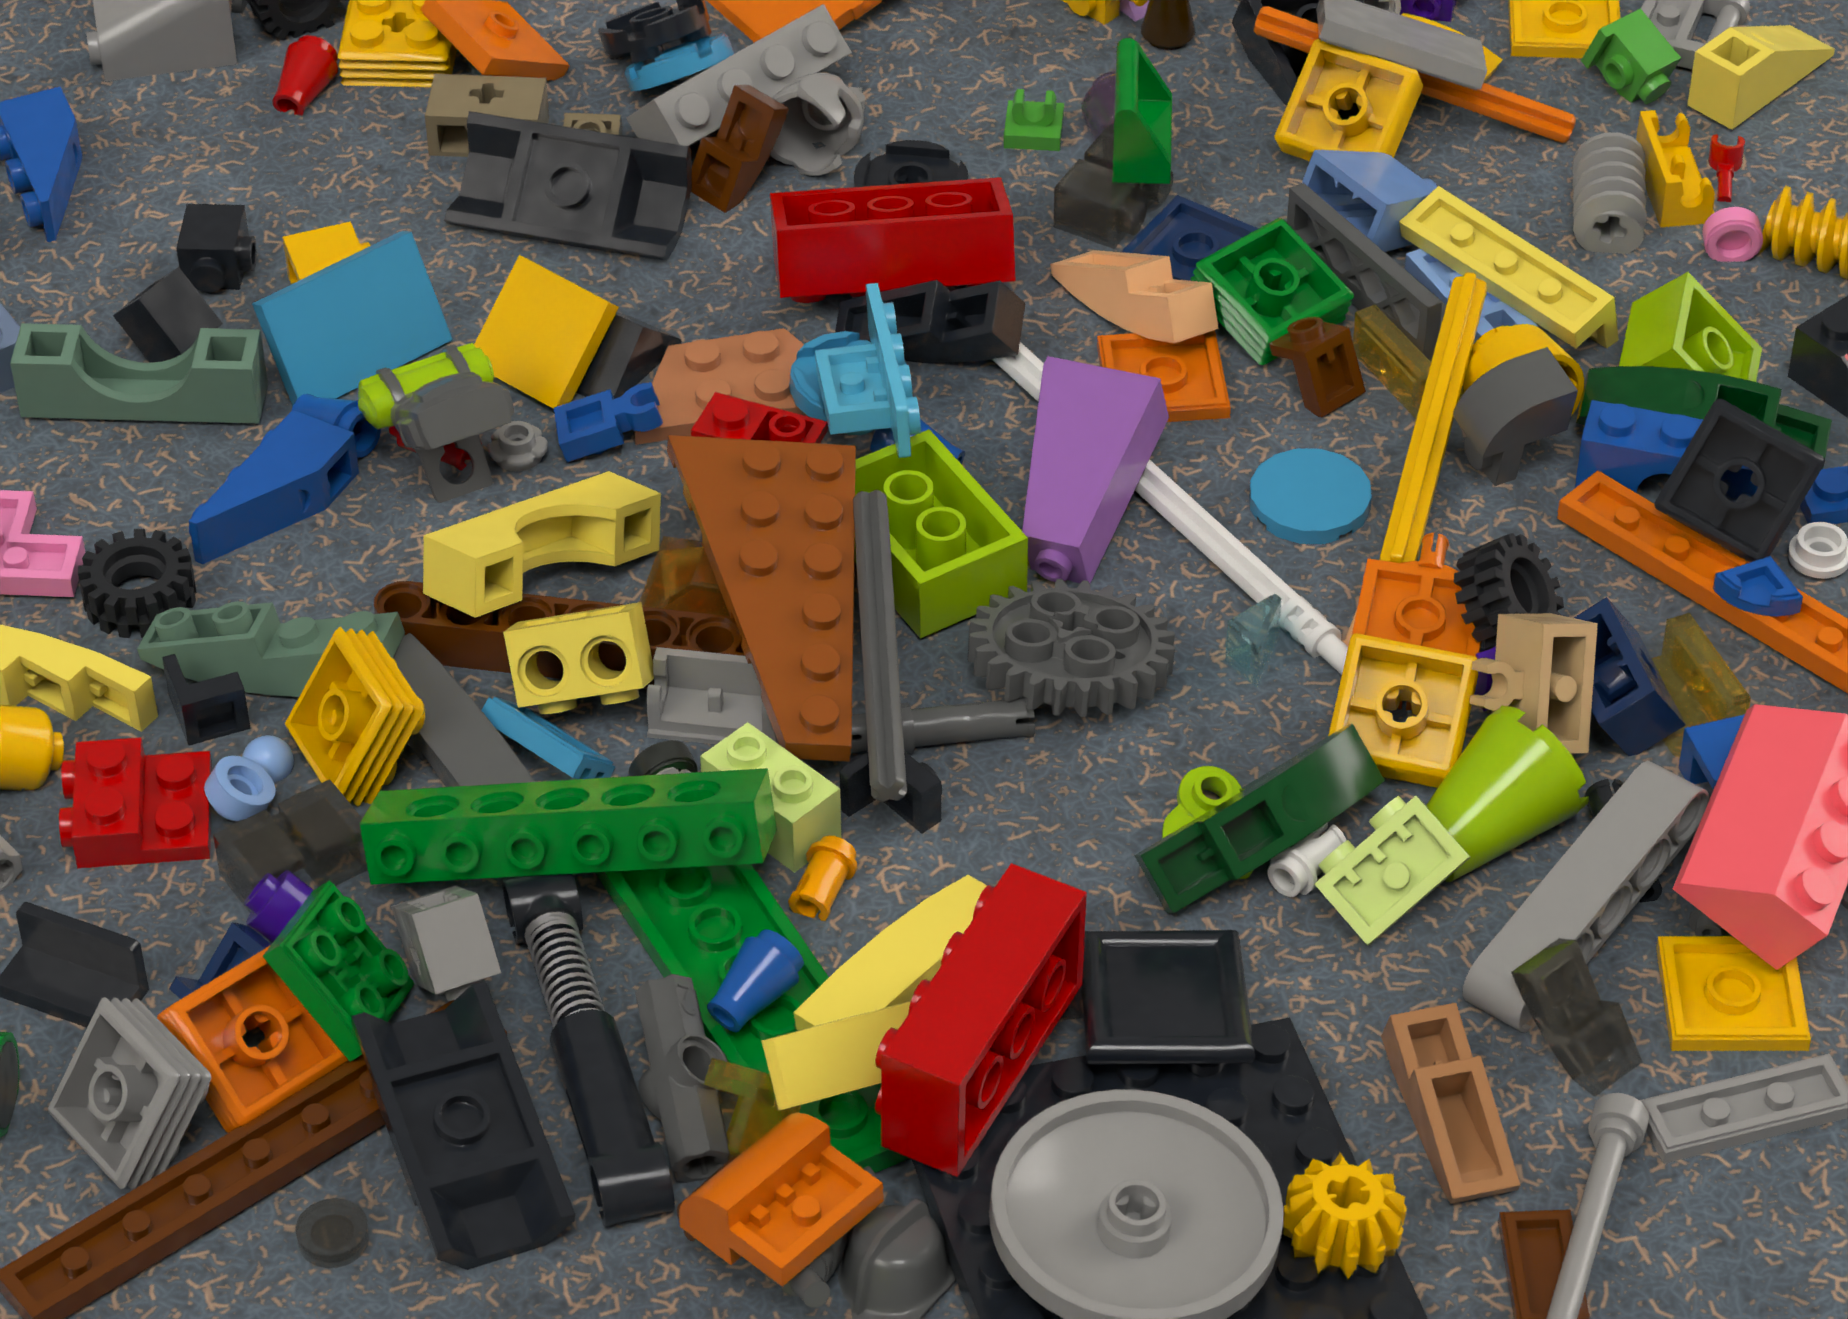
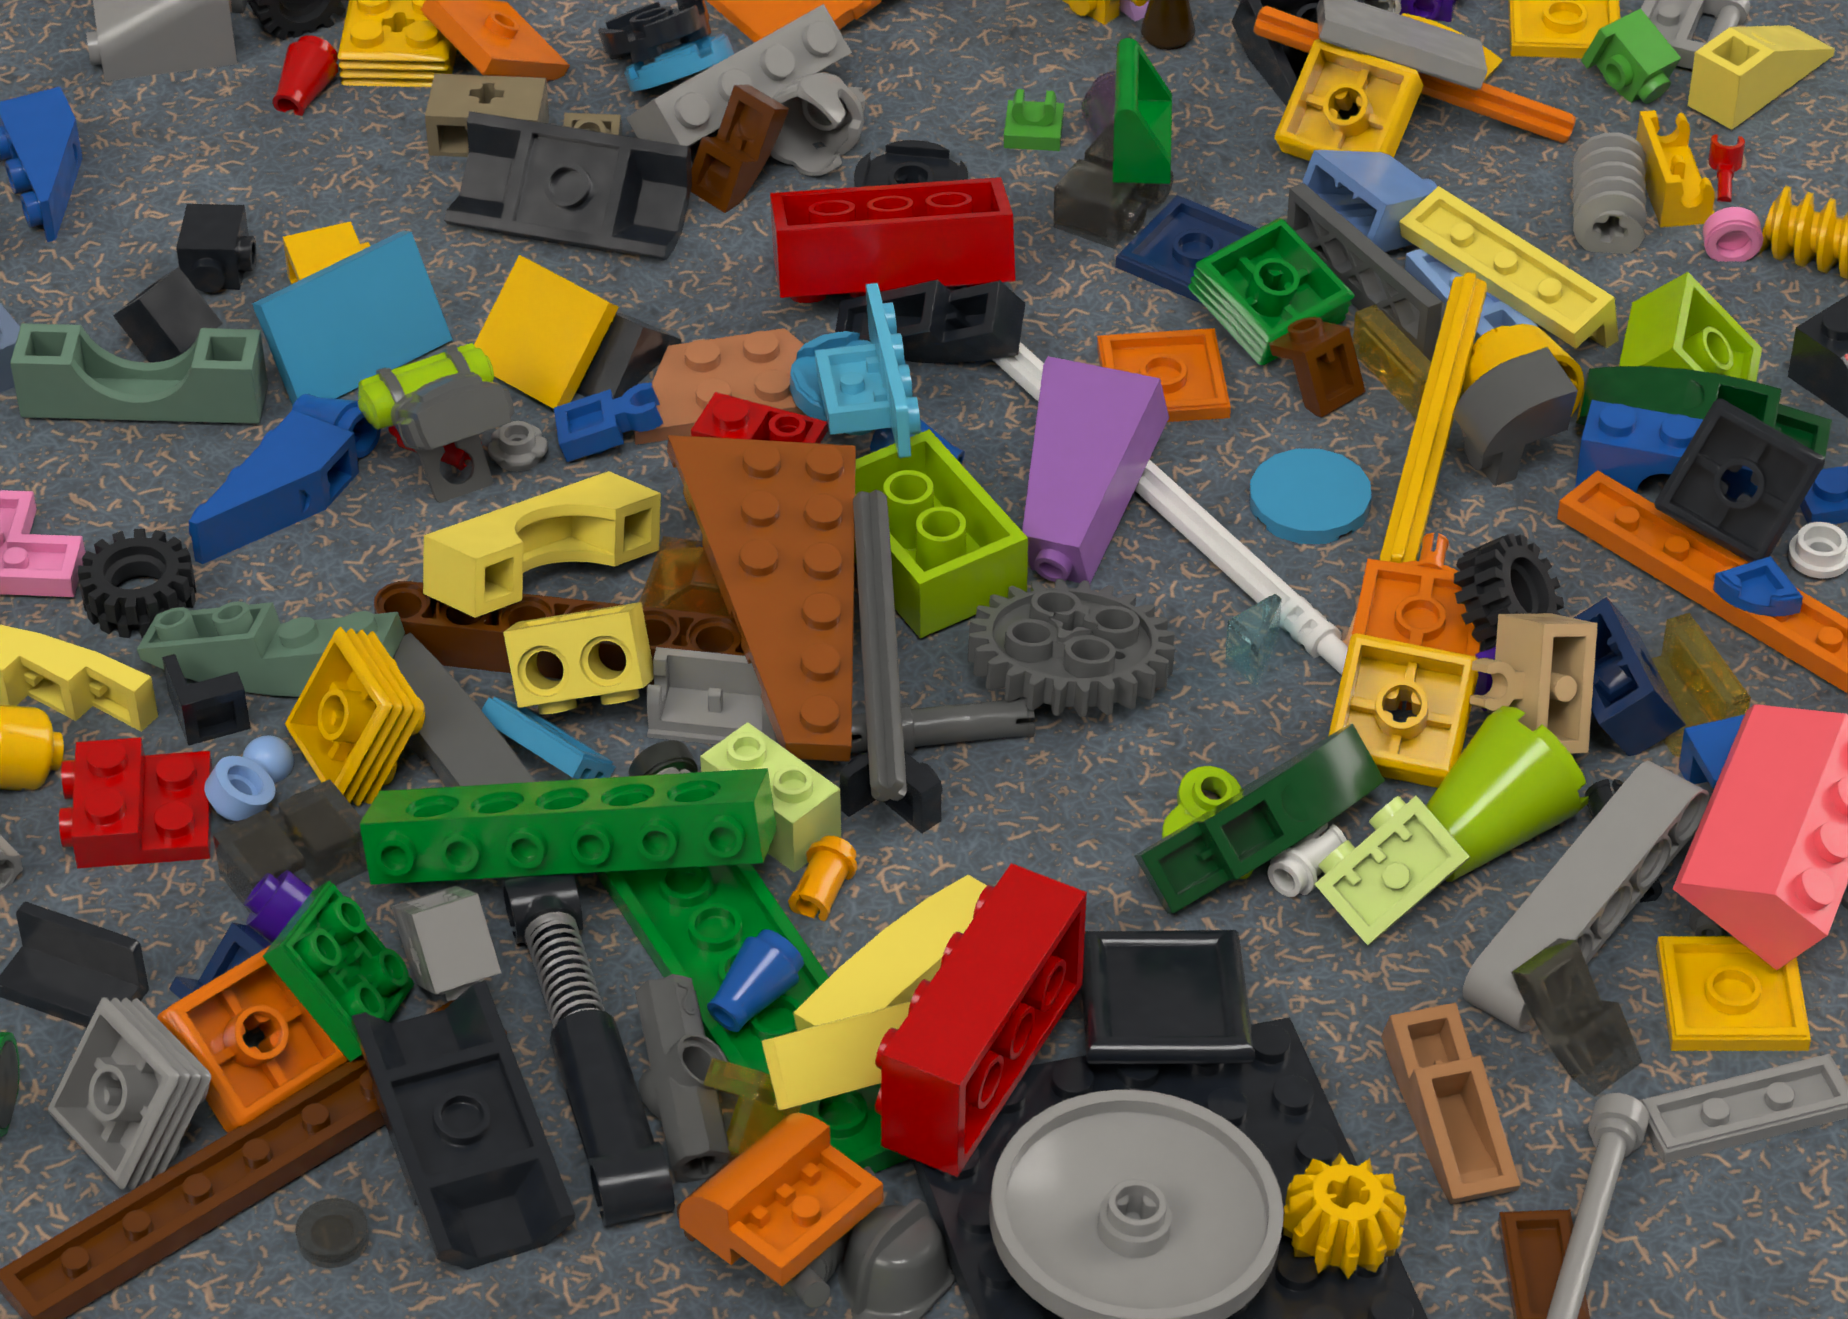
light nougat slope [1050,250,1218,343] -> none

